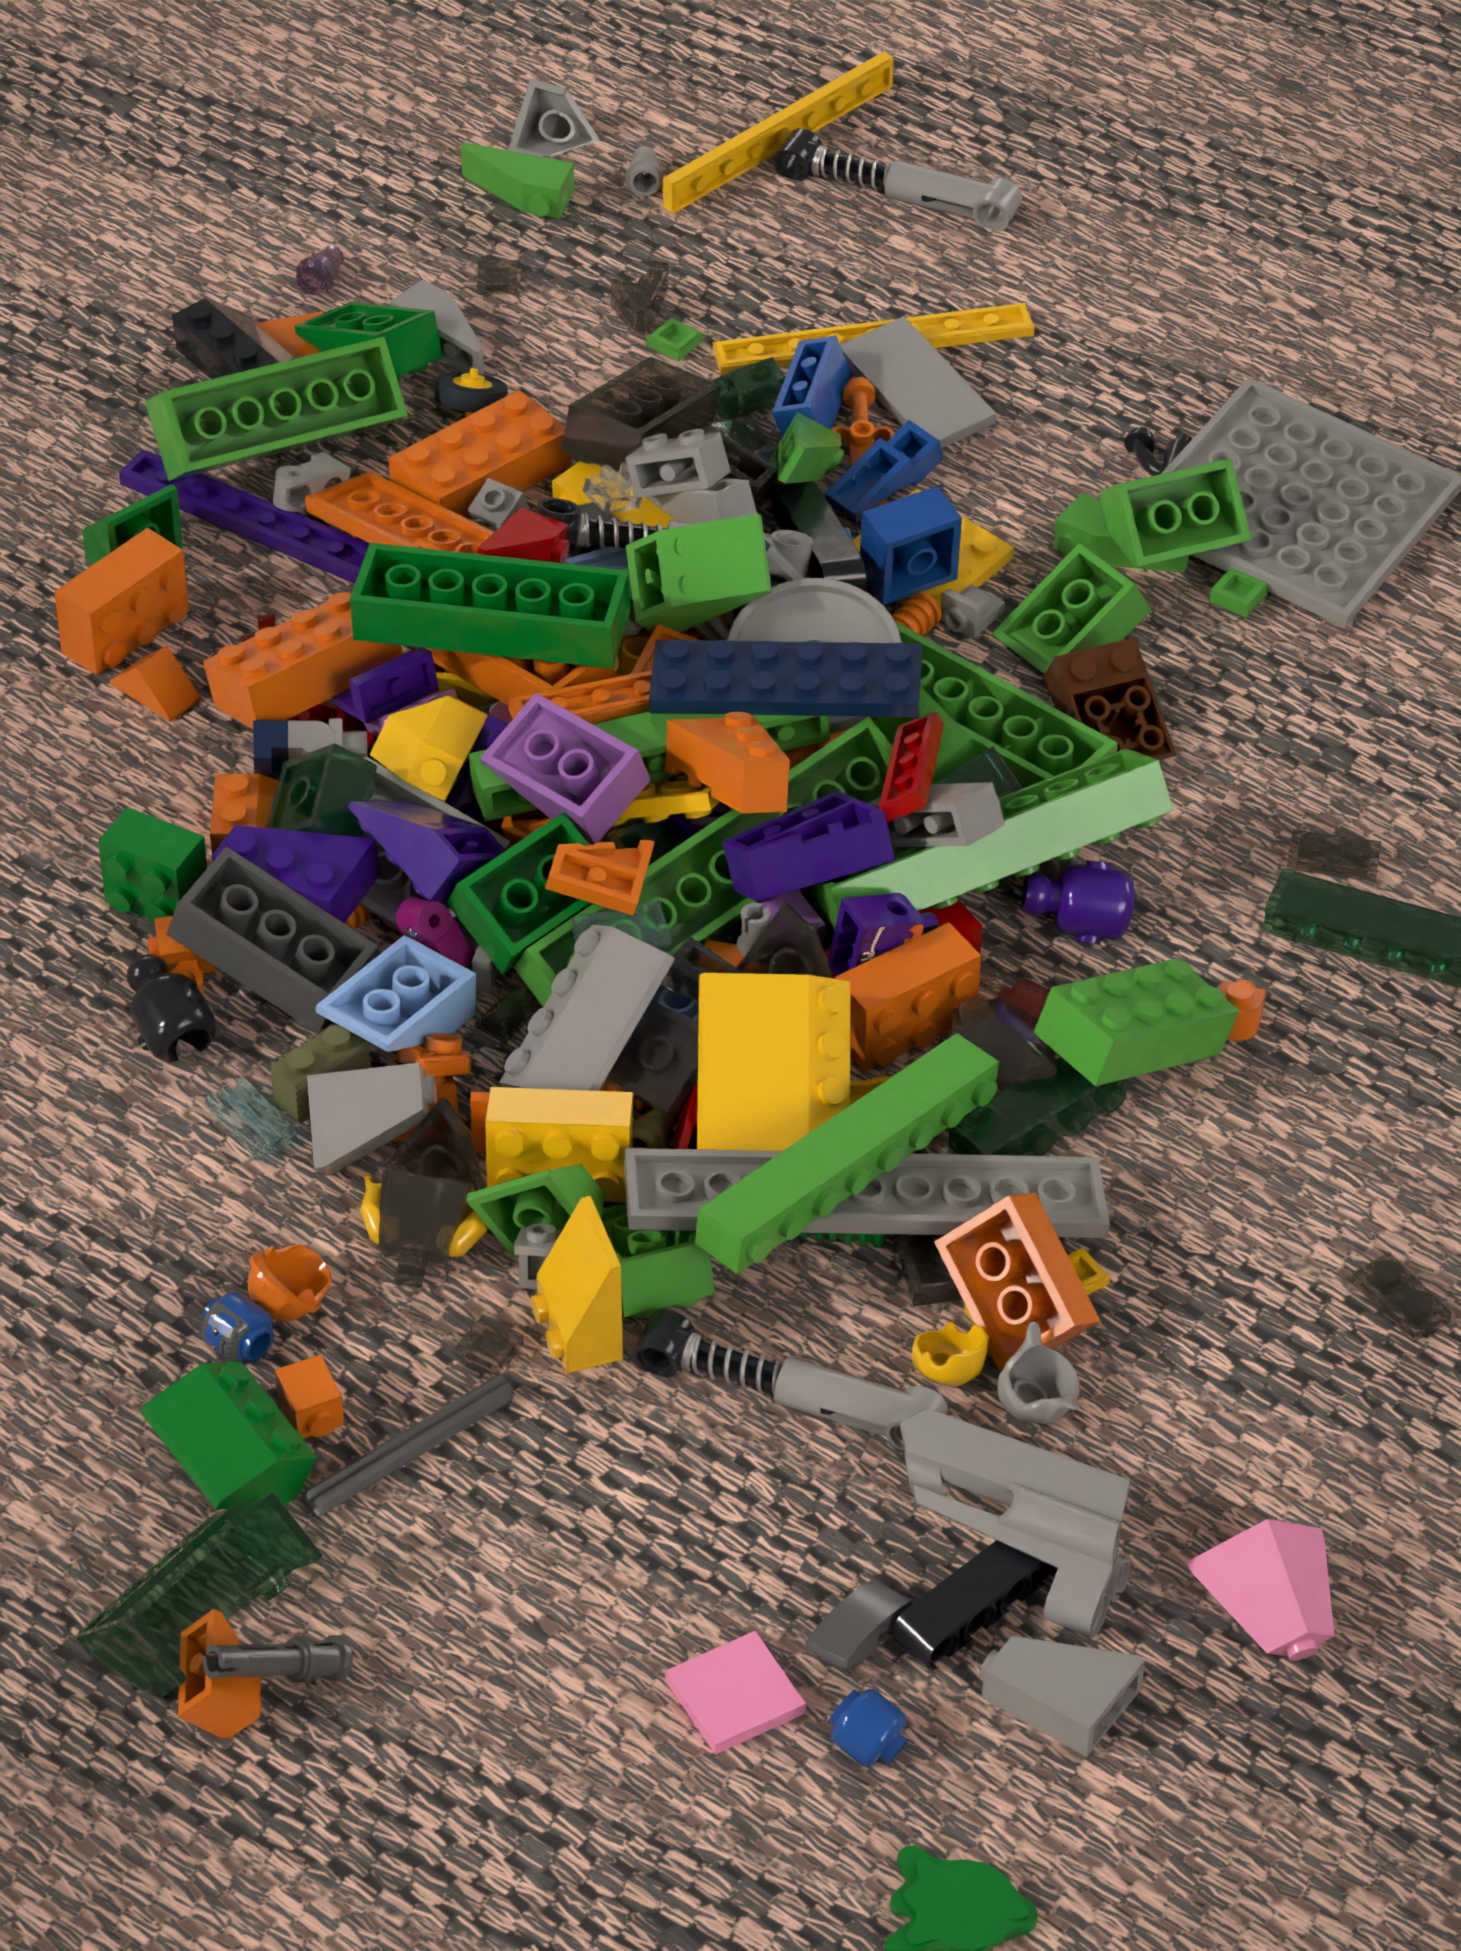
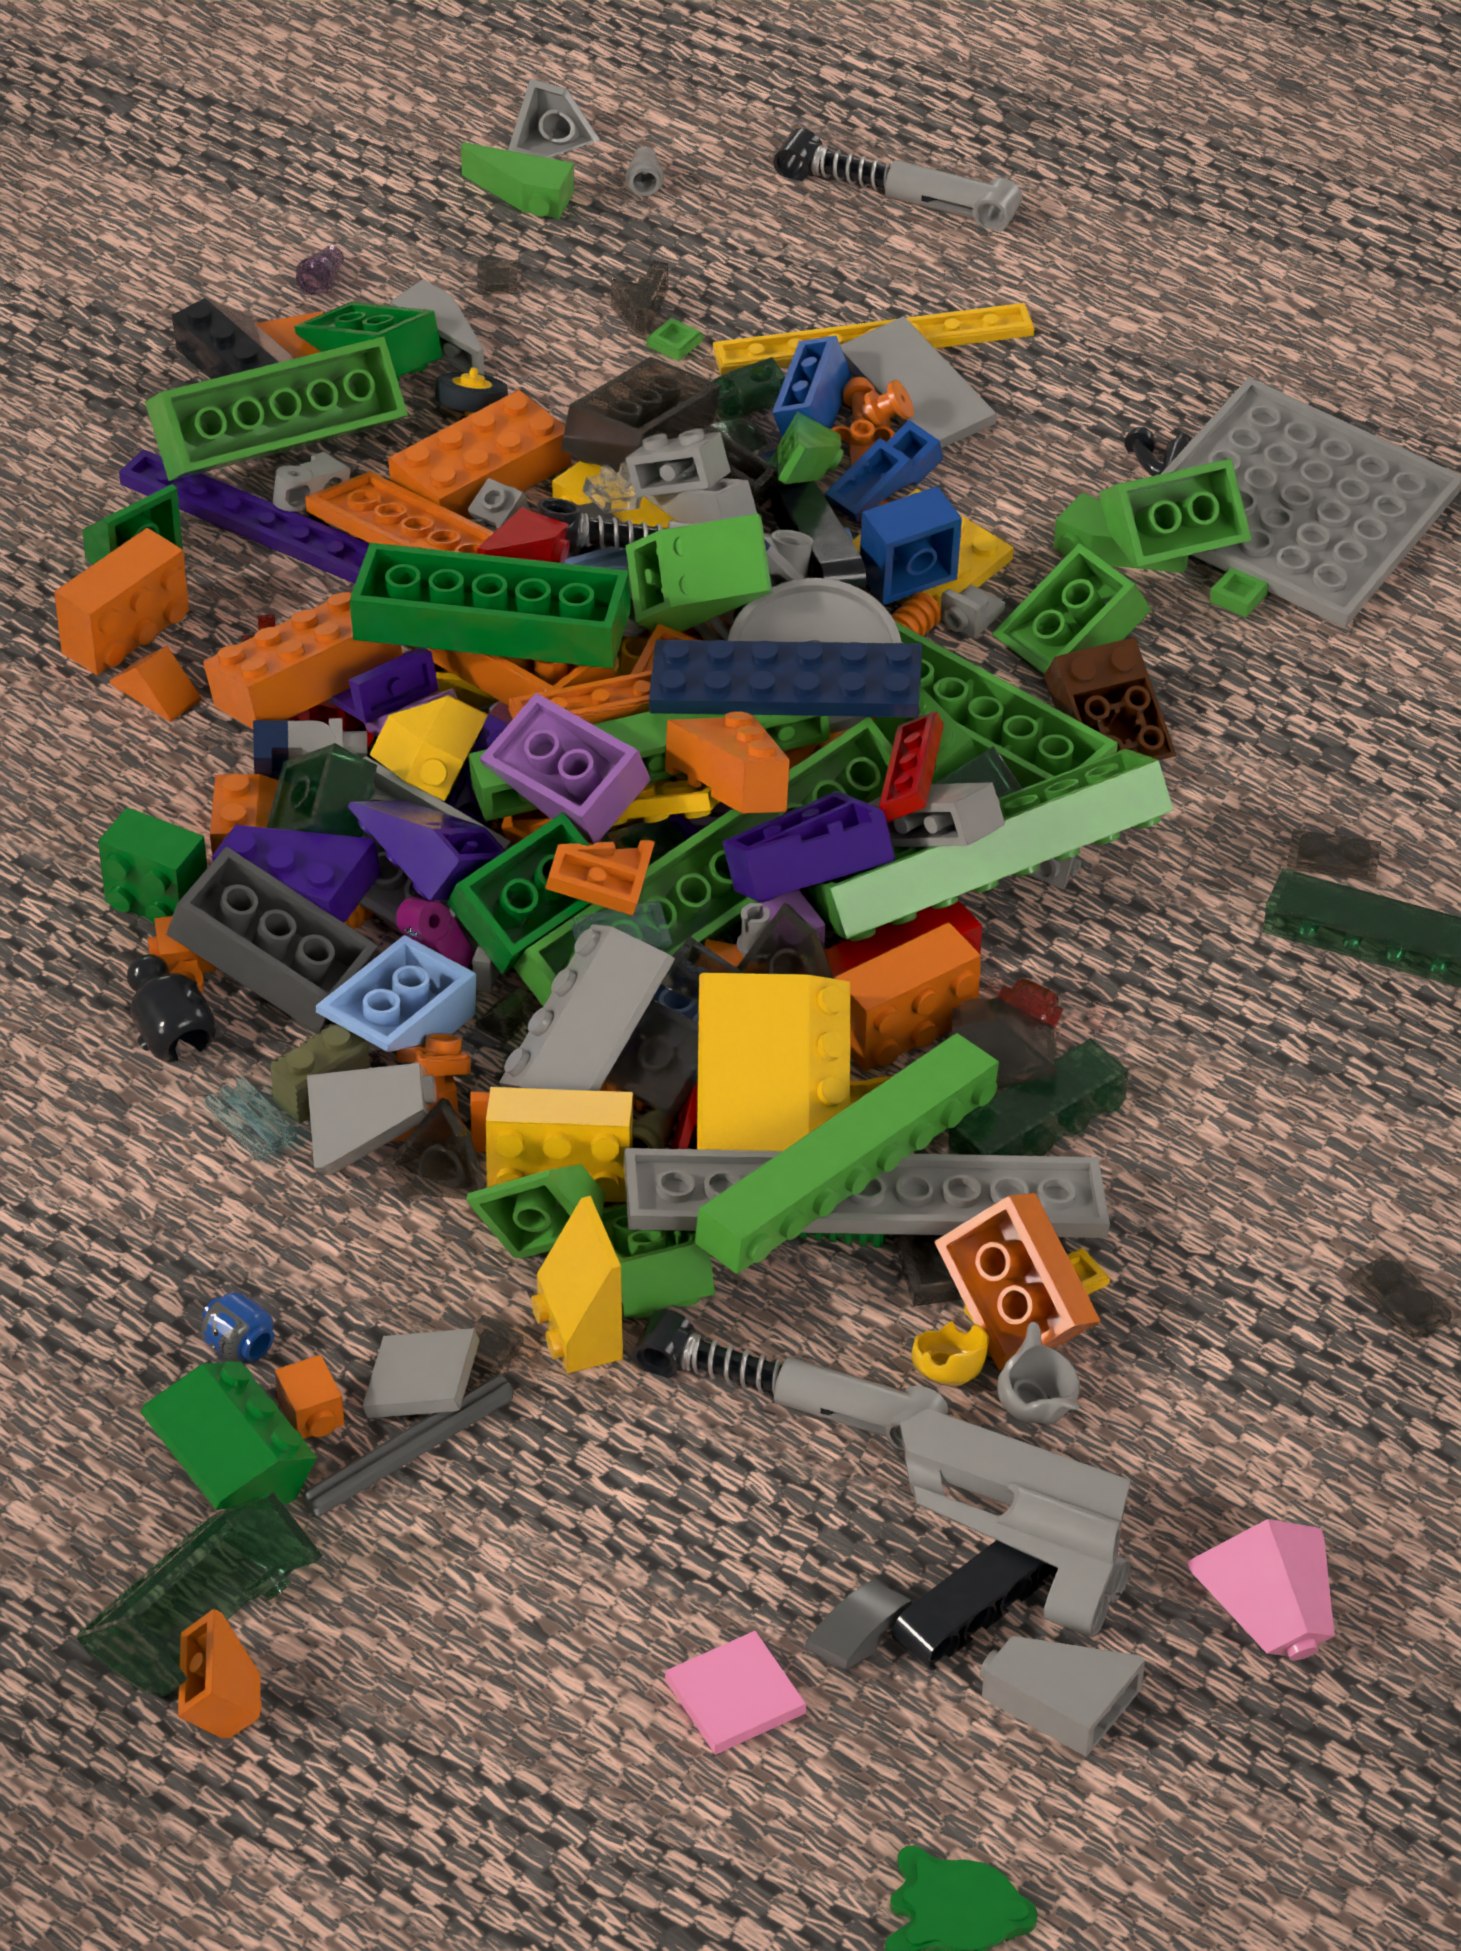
dark grey pin [203,1635,353,1683] -> none
orange piece [248,1244,332,1322] -> none
clear smoke torso [360,1170,489,1288] -> none
light grey bracket [514,1223,562,1289] -> none
yellow tile [663,51,893,213] -> none
dark purple torso [827,893,939,976] -> none
blue head [829,1689,908,1767] -> none
dark purple piece [1021,860,1134,944] -> none
bright green brick [1034,958,1239,1086] -> none
orange plate [1218,979,1266,1041] -> none
none -> light grey tile [362,1328,480,1418]
none -> orange wheel [862,380,914,428]

